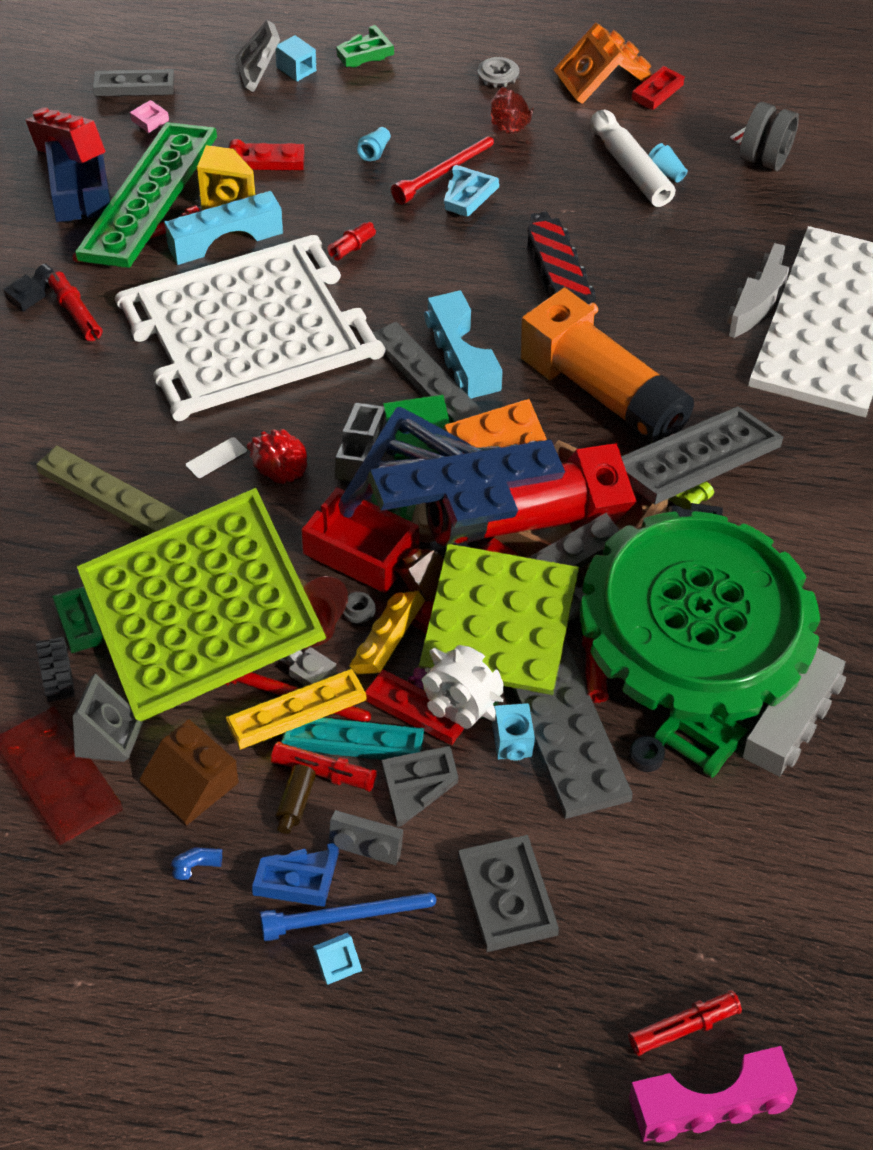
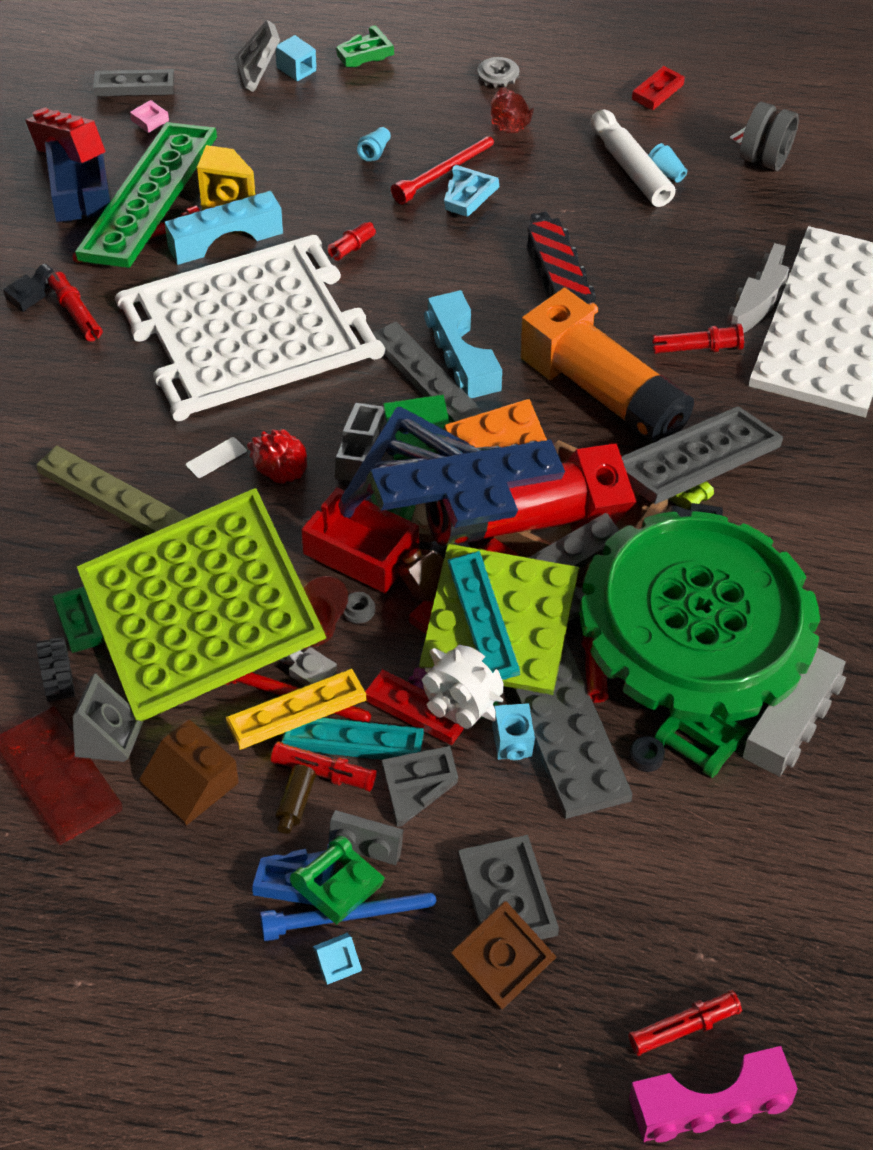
blue arm [171,847,223,880] -> none
red plate [229,139,305,170] -> none
yellow plate [349,591,425,675] -> none
orange bracket [553,22,653,104] -> none
none -> green plate [290,836,385,925]
none -> teal tile [447,551,520,680]
none -> reddish brown plate [449,901,557,1010]
none -> red pin [652,323,744,354]

